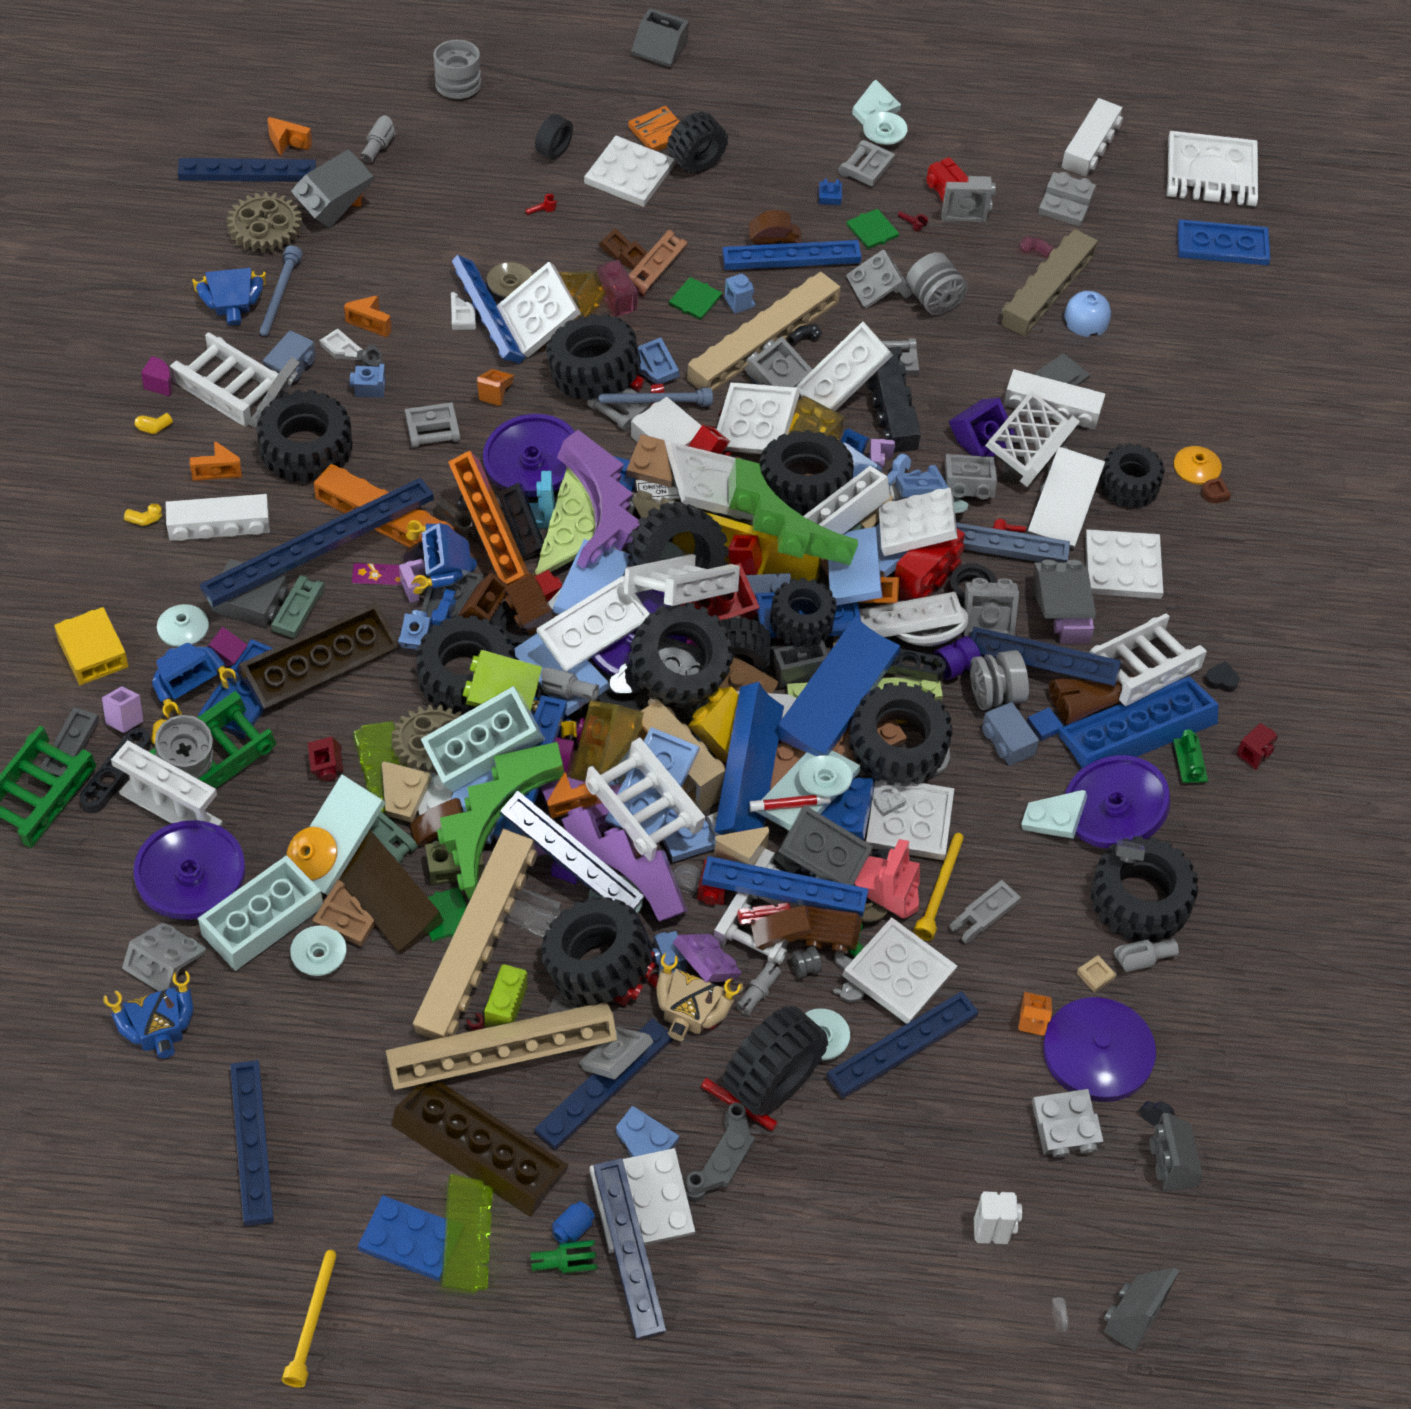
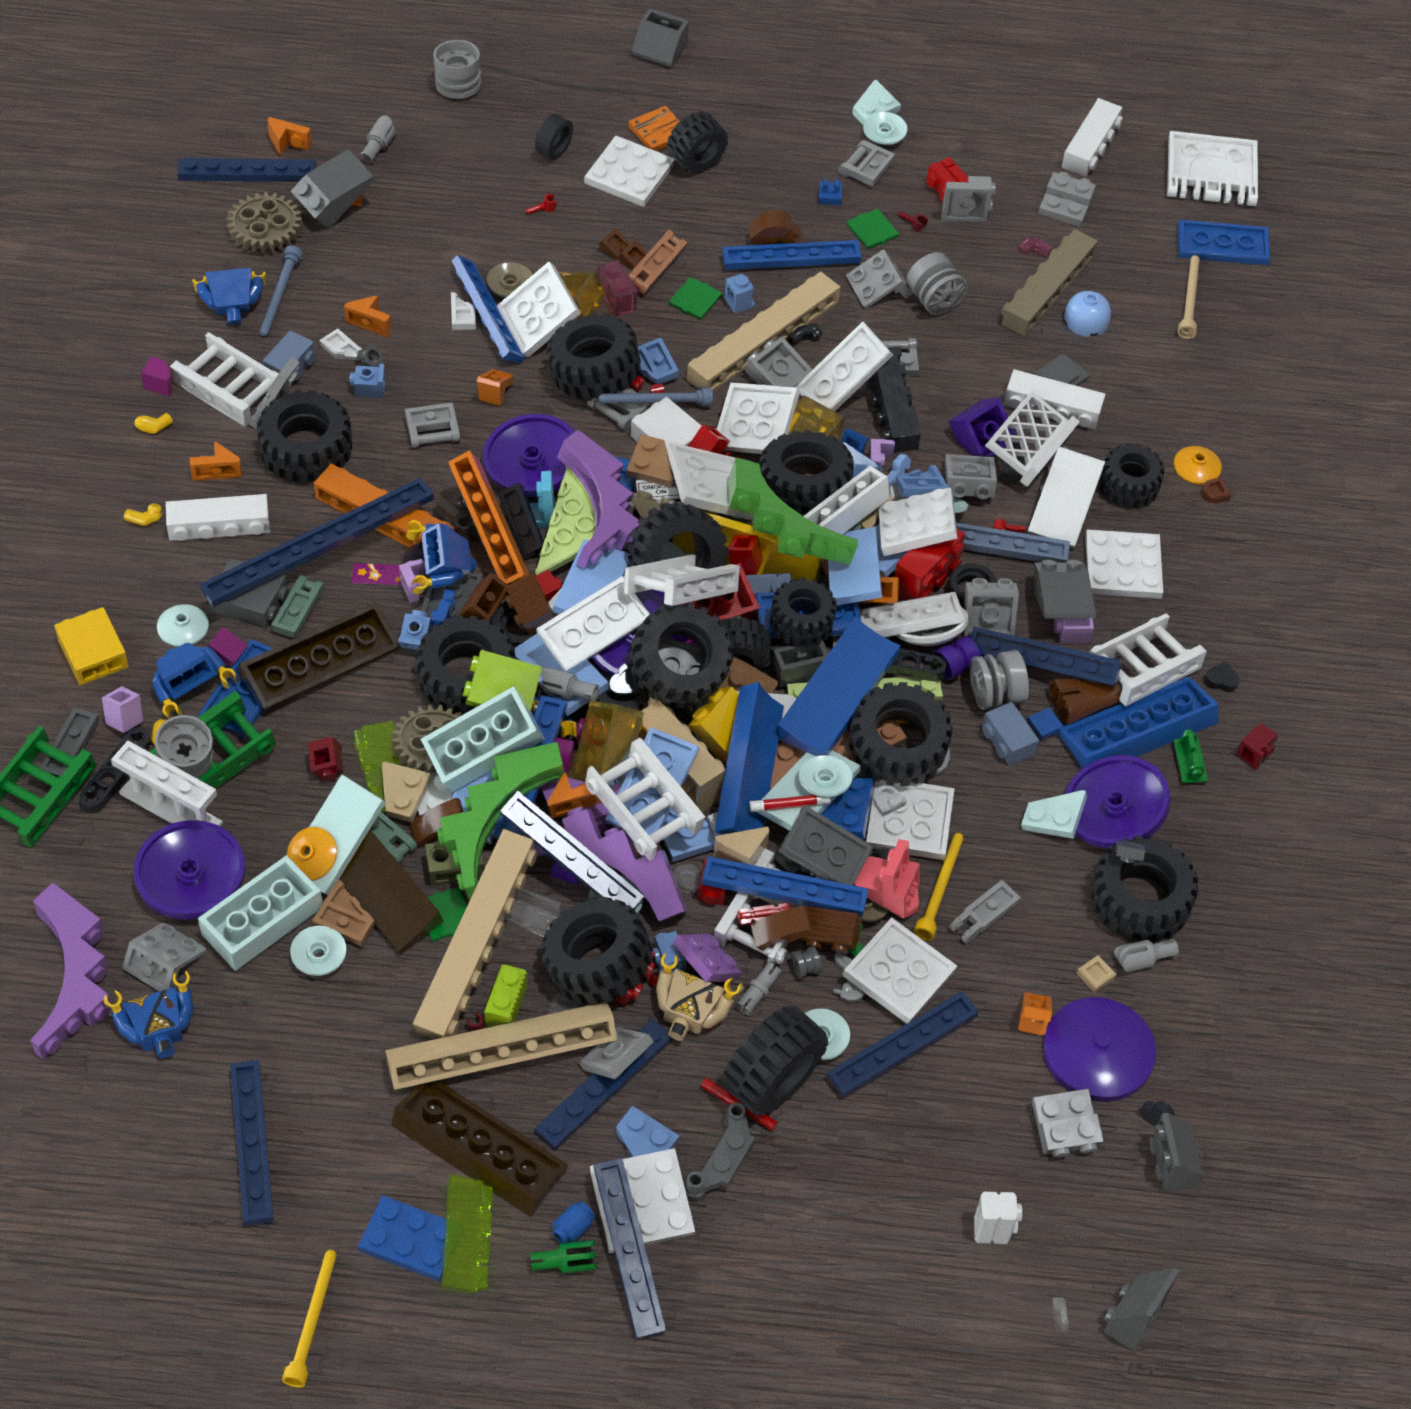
none -> medium lavender arch [30,883,111,1060]
none -> tan piece [1178,255,1200,339]

